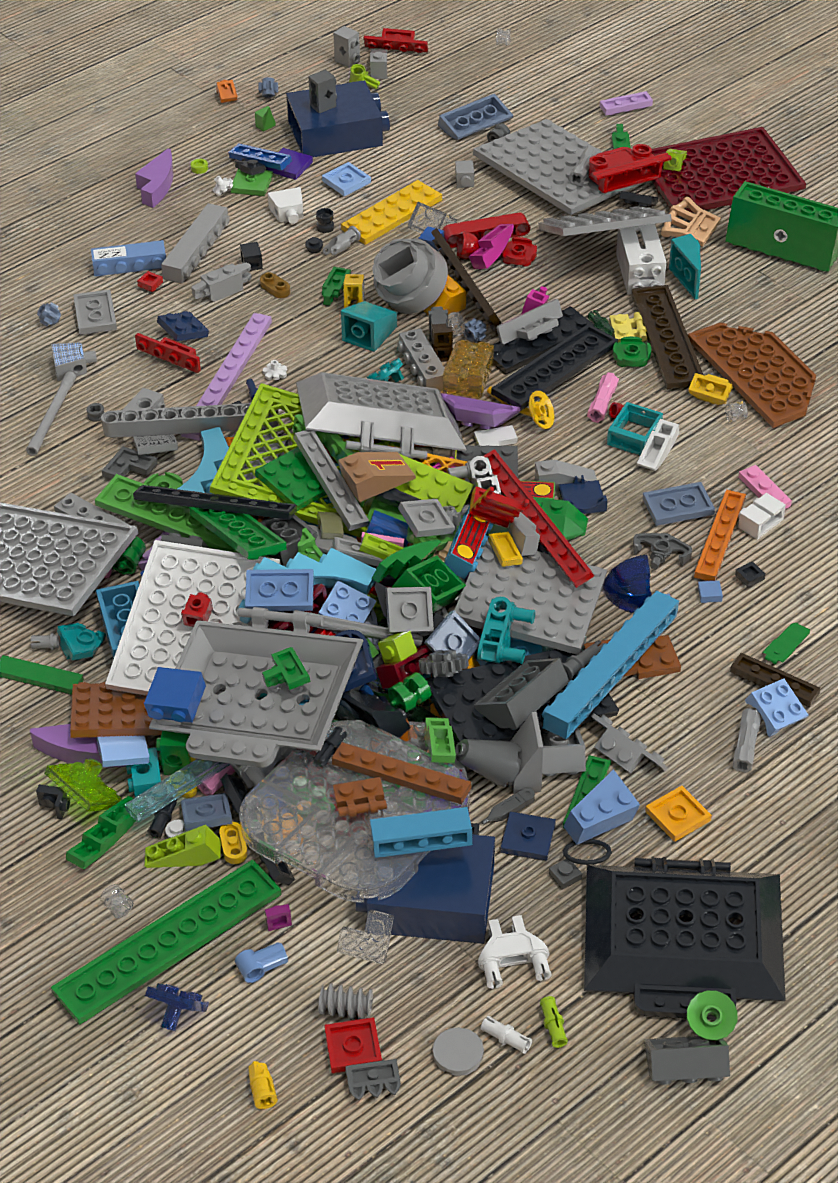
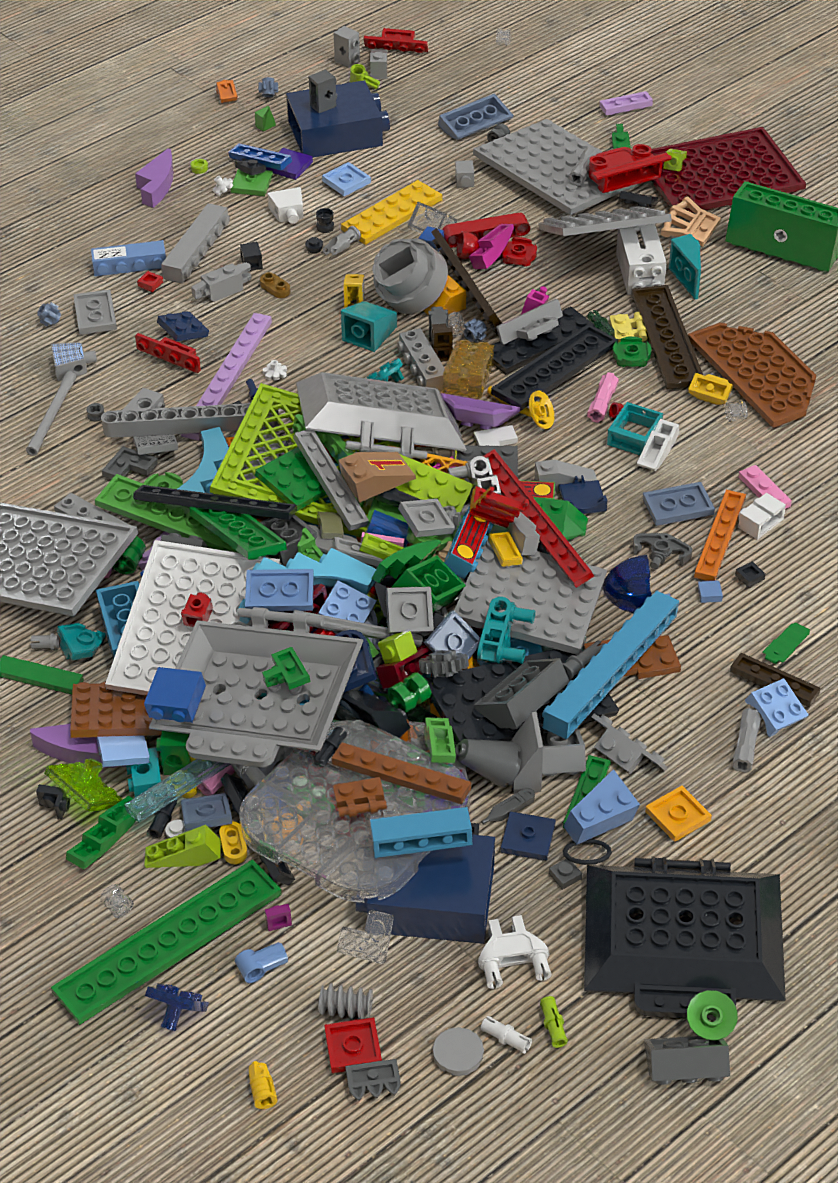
green hinge [322,266,351,306] -> none

